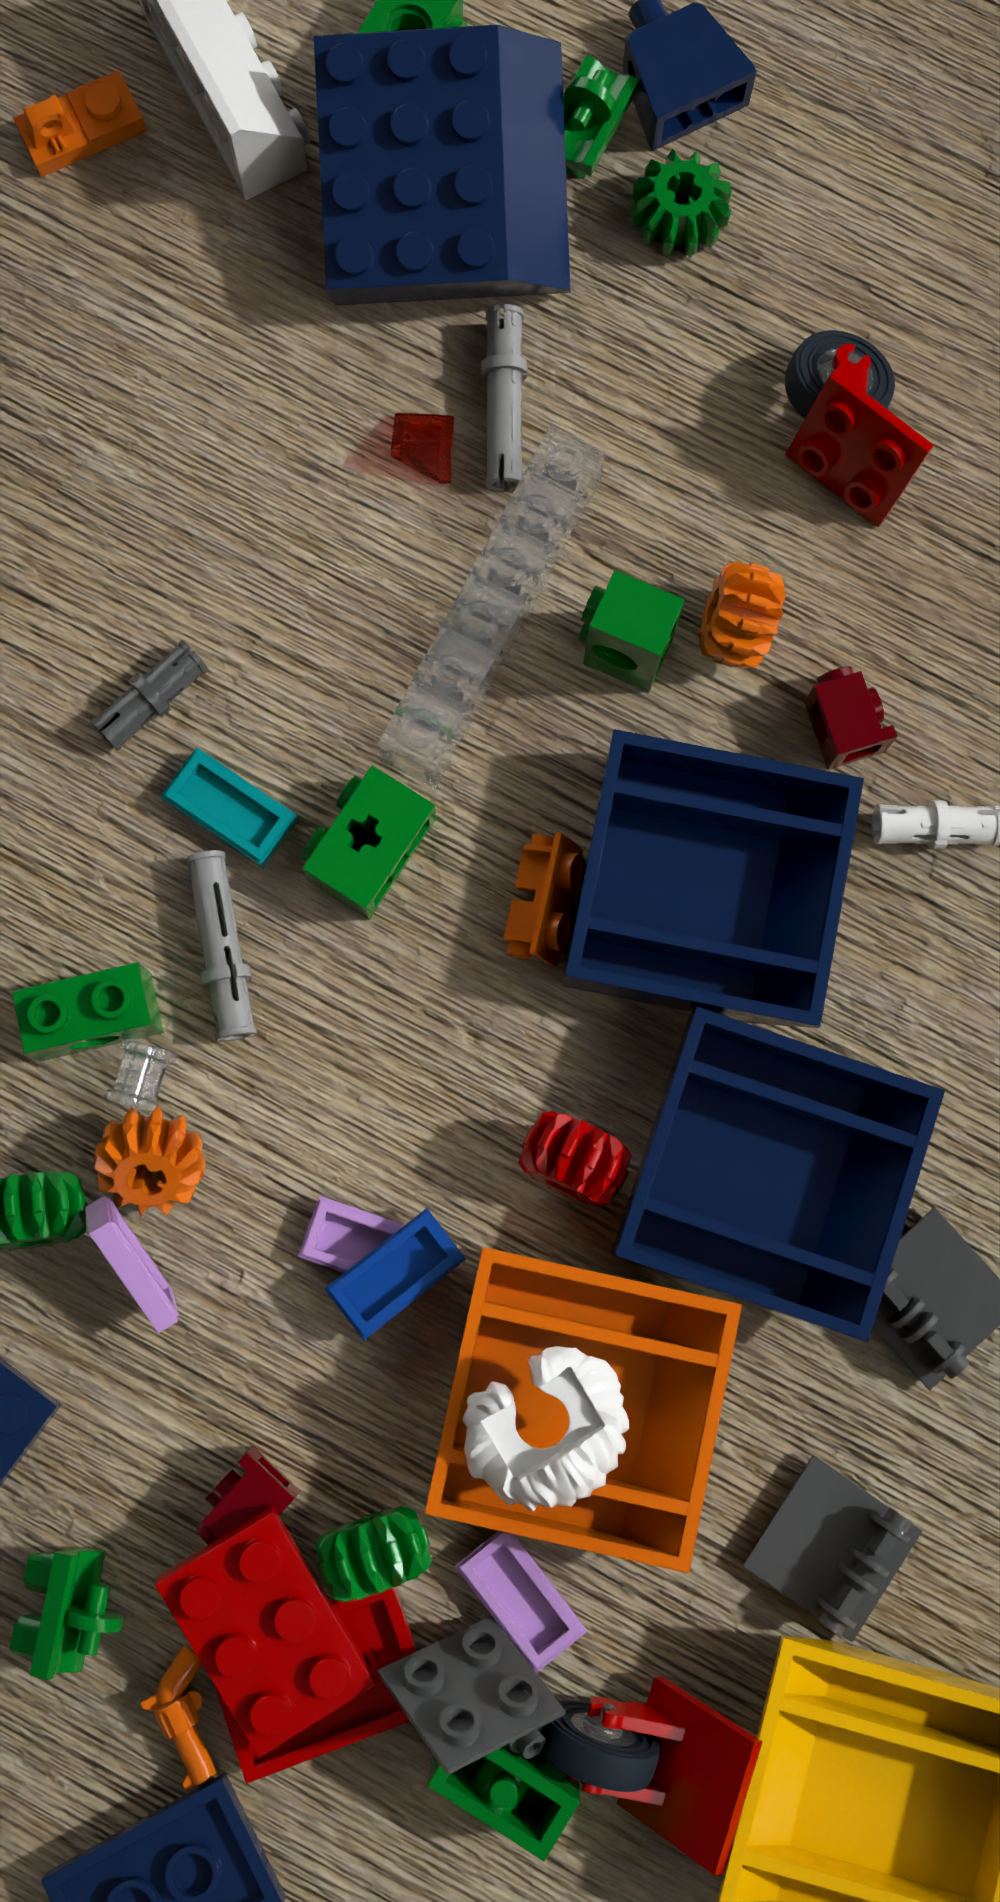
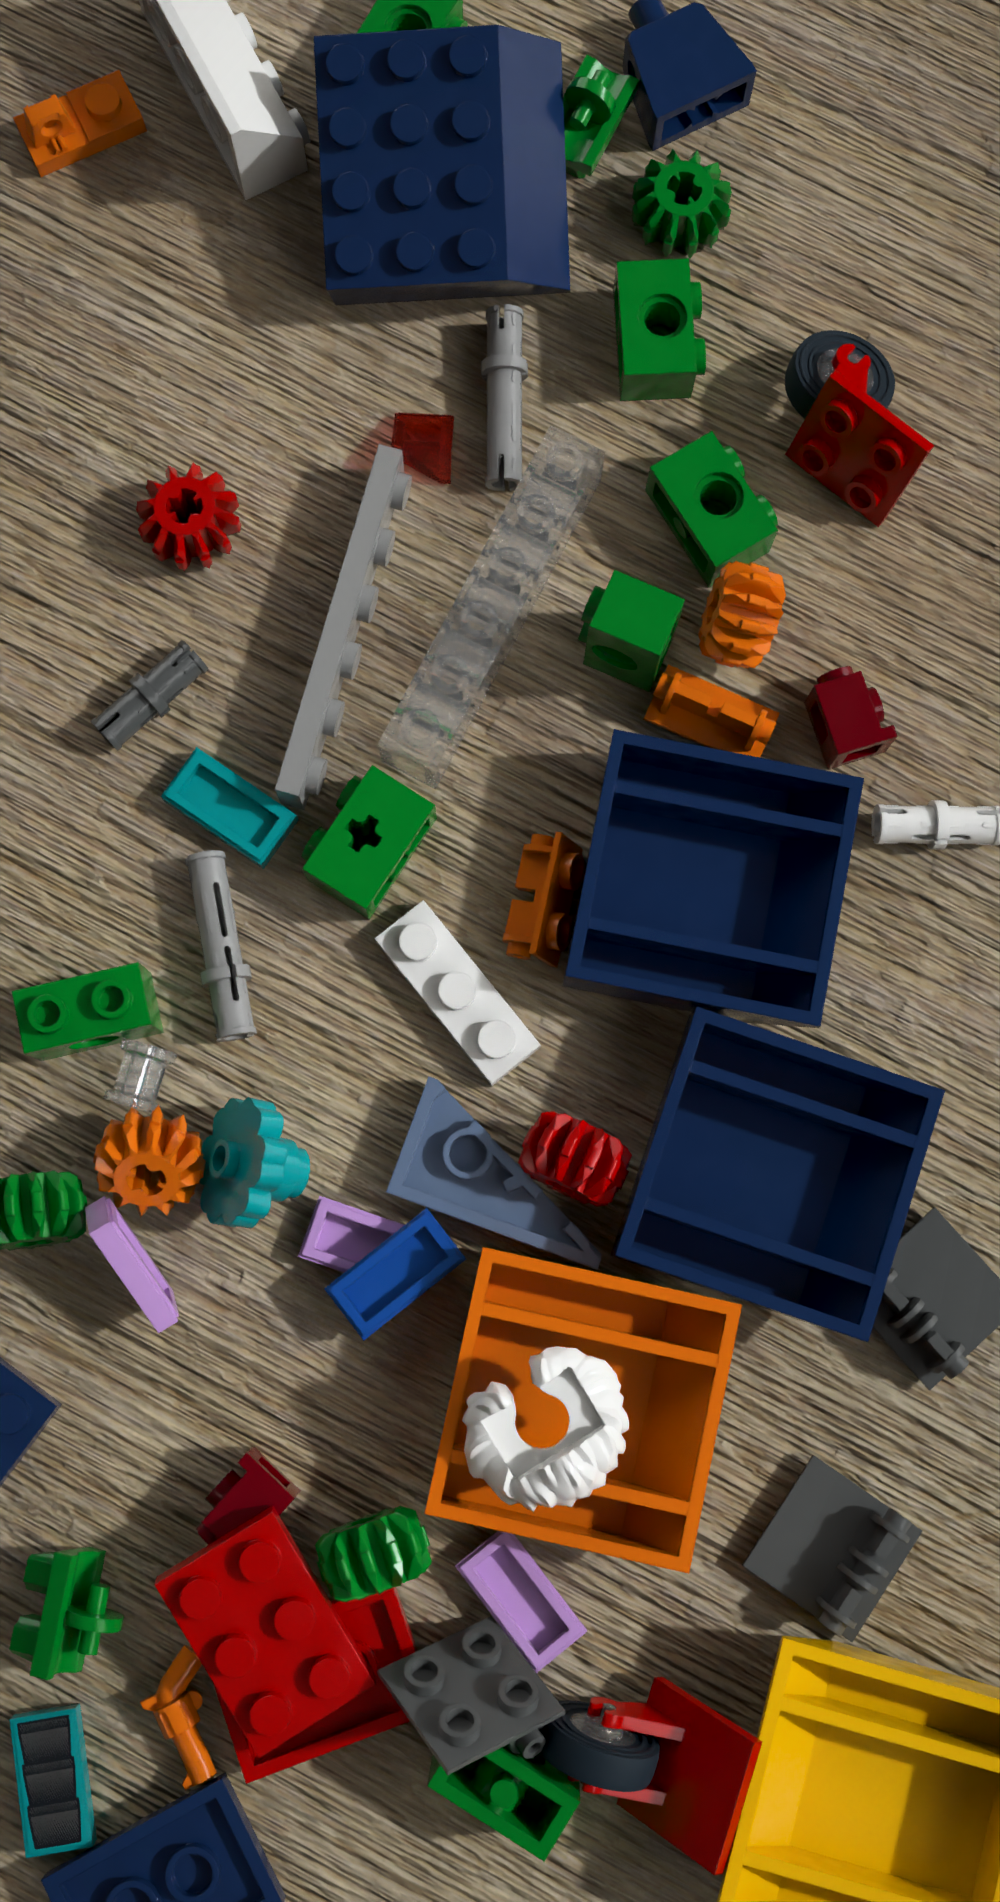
none -> tile [9,1703,97,1858]
none -> red gear [136,462,241,572]
none -> teal plant [199,1097,310,1229]
none -> light grey plate [275,444,412,810]
none -> white plate [374,900,541,1086]
none -> sand blue wing [386,1077,602,1270]
none -> green brick [613,258,706,401]
none -> orange hinge [643,664,780,758]
none -> green brick [645,431,778,588]

